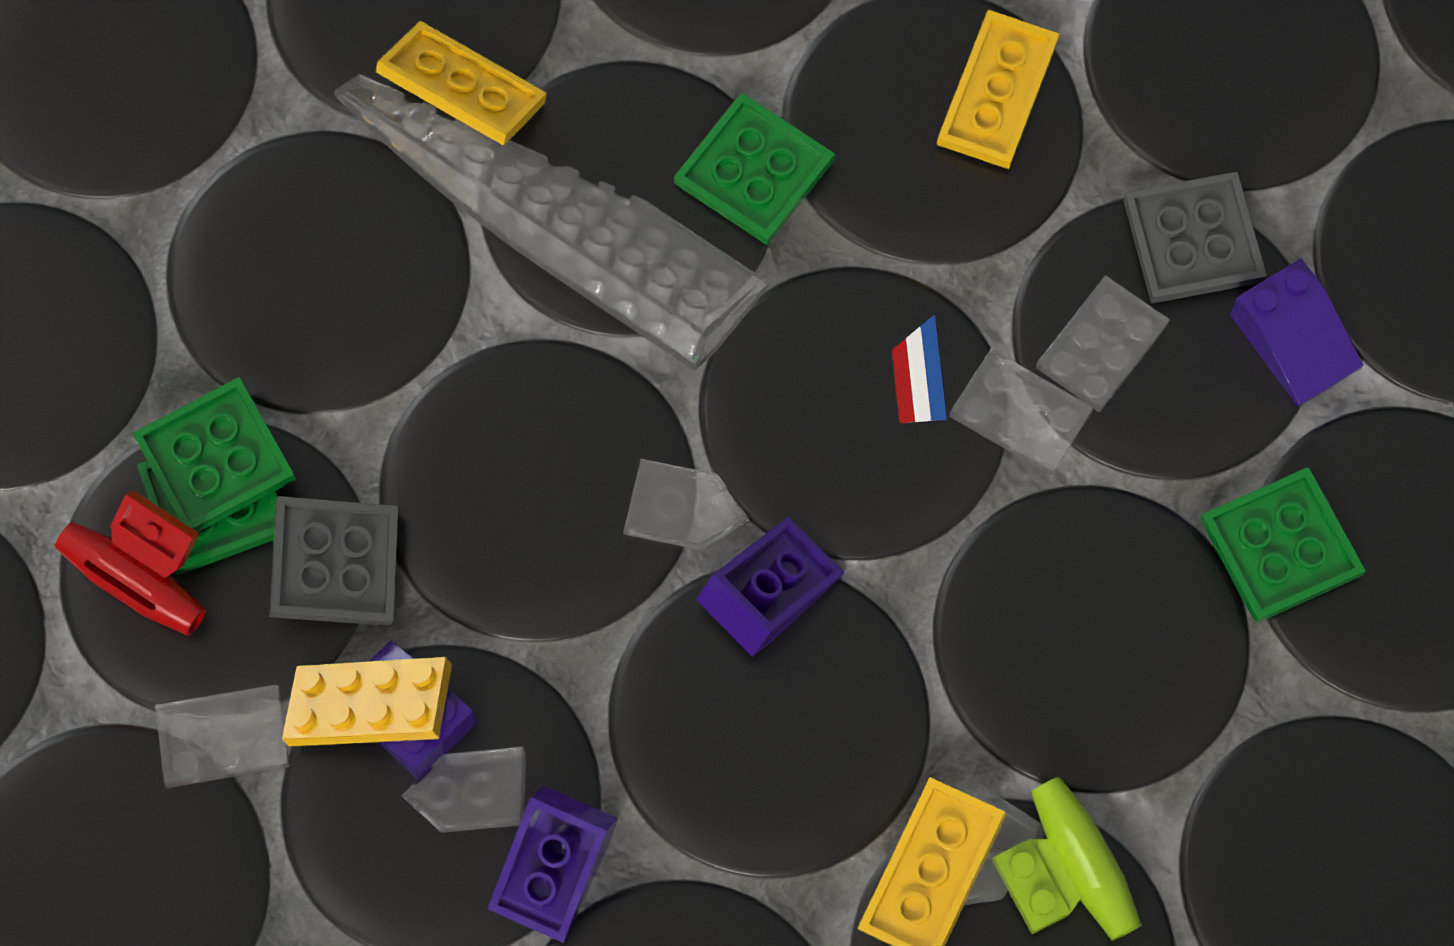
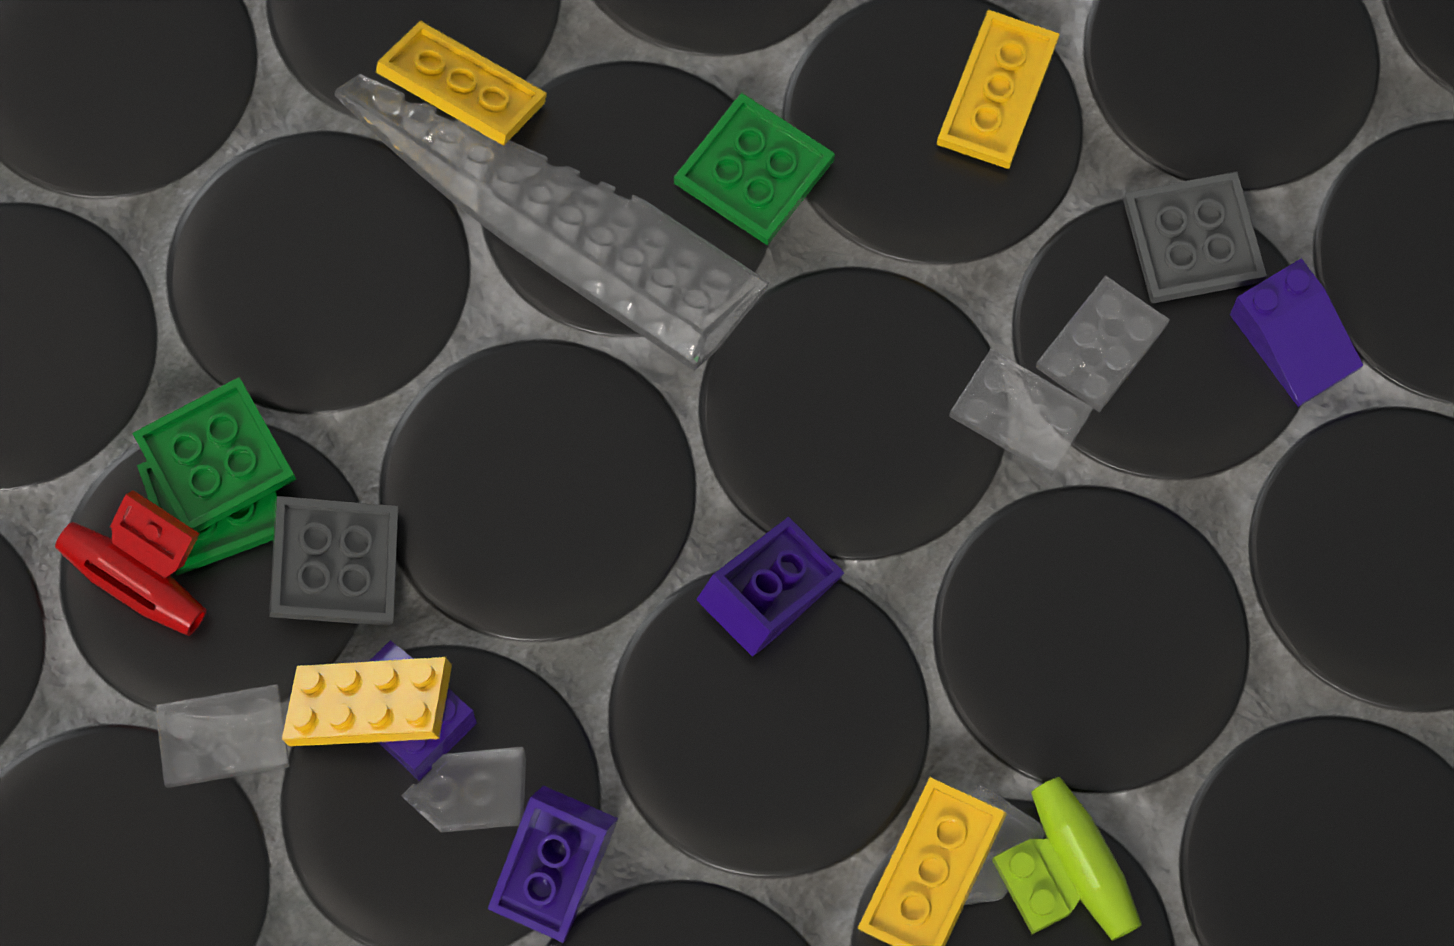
clear tile [623,459,749,551] -> none
sticker [892,314,947,423] -> none
green plate [1200,467,1366,624] -> none

